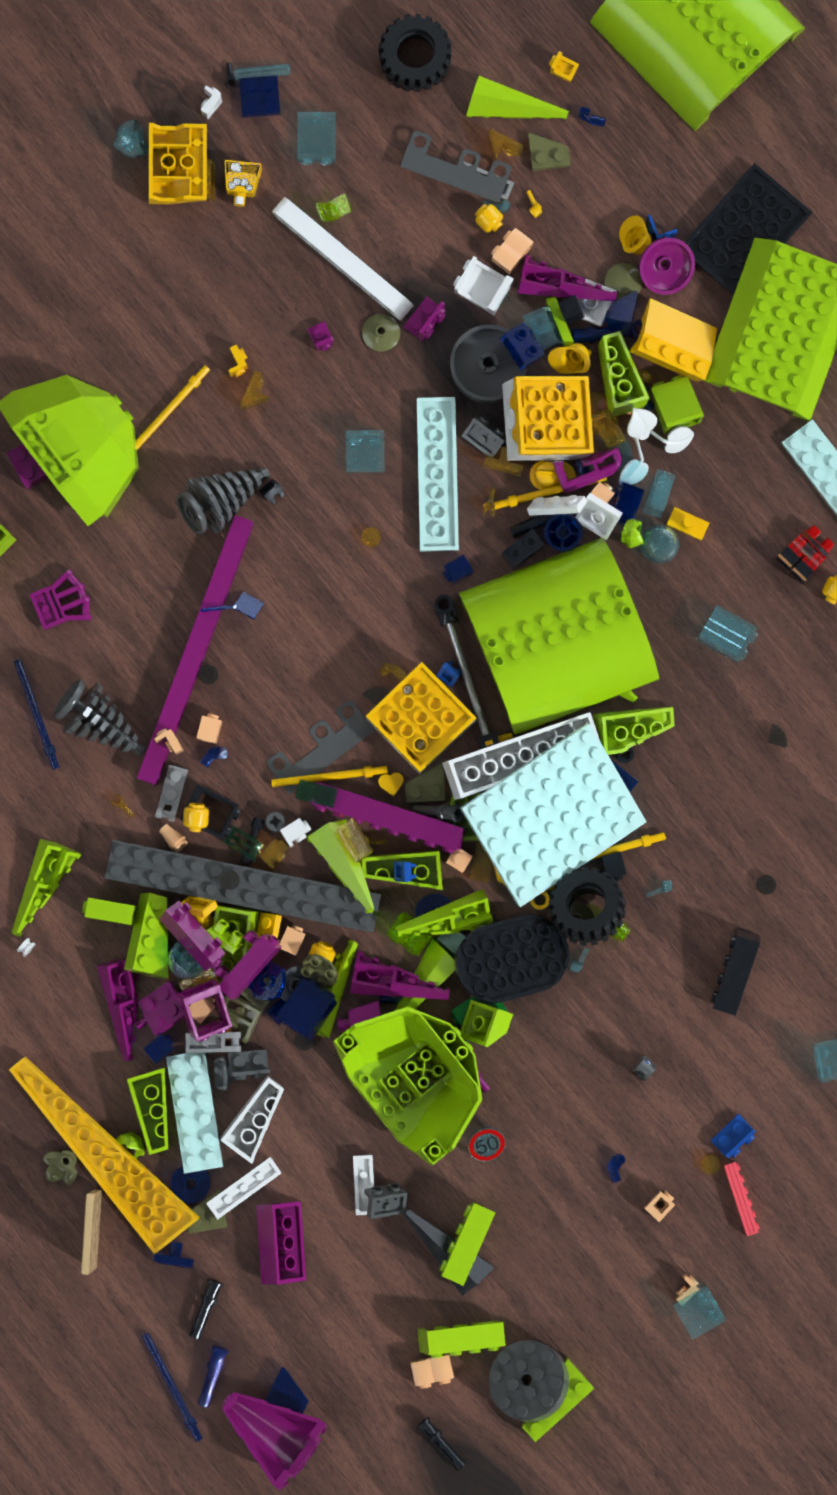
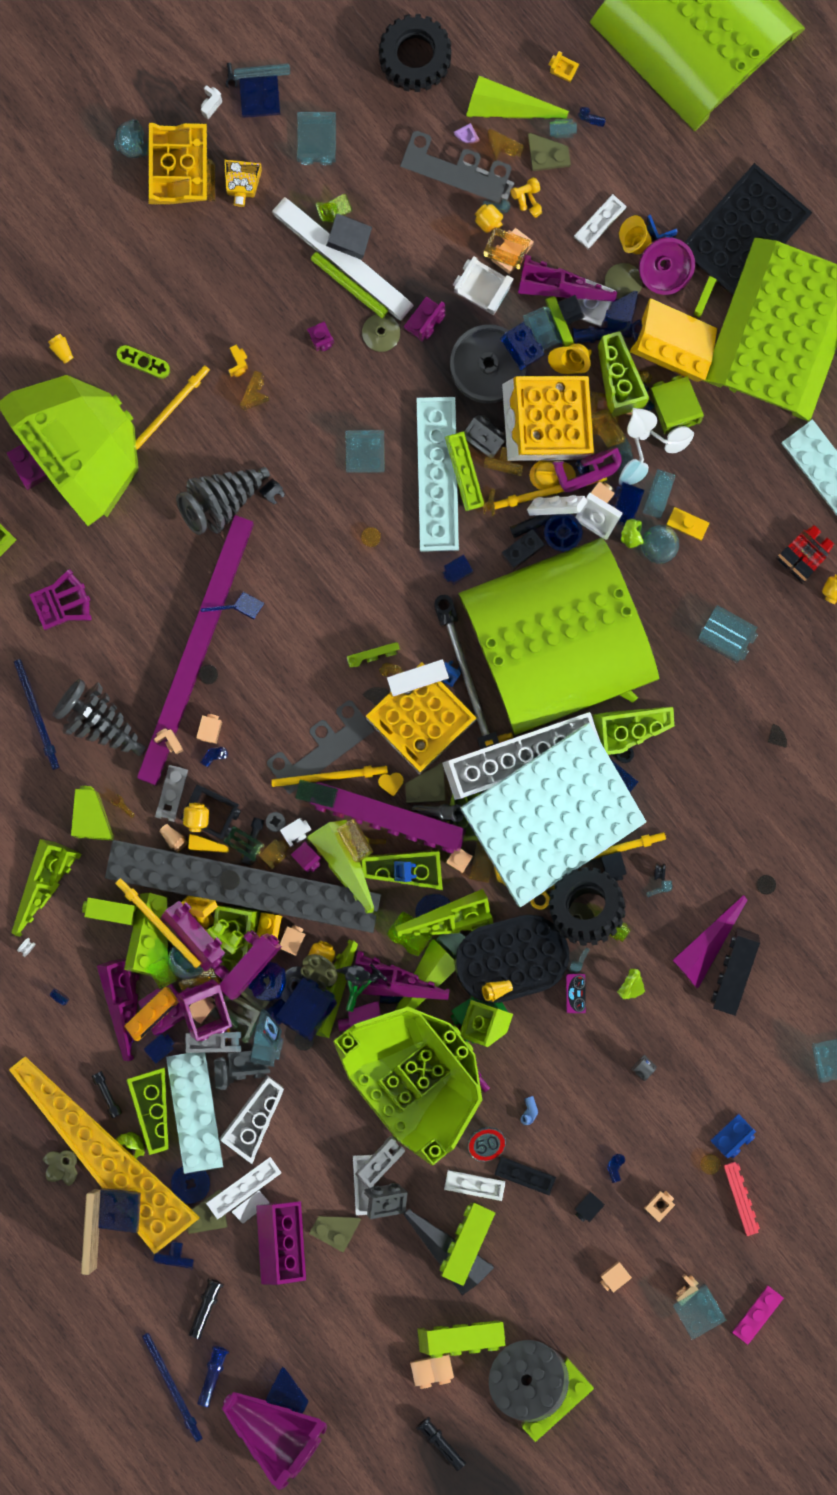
none -> yellow cone [48,334,74,364]
none -> clear blue tile [50,988,70,1005]
none -> lime slope [71,786,114,841]
none -> black bar [91,1071,122,1118]
none -> clear blue plate [99,1188,141,1233]
none -> yellow bar [115,878,201,968]
none -> lime beam [117,345,170,379]
none -> light orange plate [124,987,179,1041]
none -> clear neon green bracket [148,958,179,989]
none -> yellow slope [189,834,229,853]
none -> white sticker [232,1191,269,1224]
none -> clear light blue slope [250,1009,284,1067]
none -> magenta slope [291,842,322,873]
none -> olive wing [309,1216,361,1253]
none -> lime axle [311,252,388,318]
none -> black tile [326,213,372,260]
none -> black plant [336,963,387,1012]
none -> lime hinge [347,642,400,667]
none -> light grey plate [355,1135,405,1188]
none -> white tile [387,659,449,697]
none -> white tile [444,1170,505,1201]
none -> lime tile [445,432,485,511]
none -> lavender tile [454,123,480,144]
none -> yellow cone [482,980,513,1002]
none -> clear yellow tile [484,227,531,269]
none -> black tile [494,1156,556,1195]
none -> yellow piece [511,177,540,211]
none -> medium blue arm [520,1096,538,1125]
none -> clear light blue brick [550,118,577,139]
none -> slope [566,974,586,1013]
none -> white tile [574,194,627,250]
none -> black brick [574,1191,605,1223]
none -> light nougat brick [600,1261,632,1293]
none -> lime piece [617,968,645,999]
none -> black bush [654,863,666,881]
none -> magenta wedge [672,895,747,989]
none -> lime tile [693,276,717,318]
none -> dark pink plate [732,1285,784,1345]

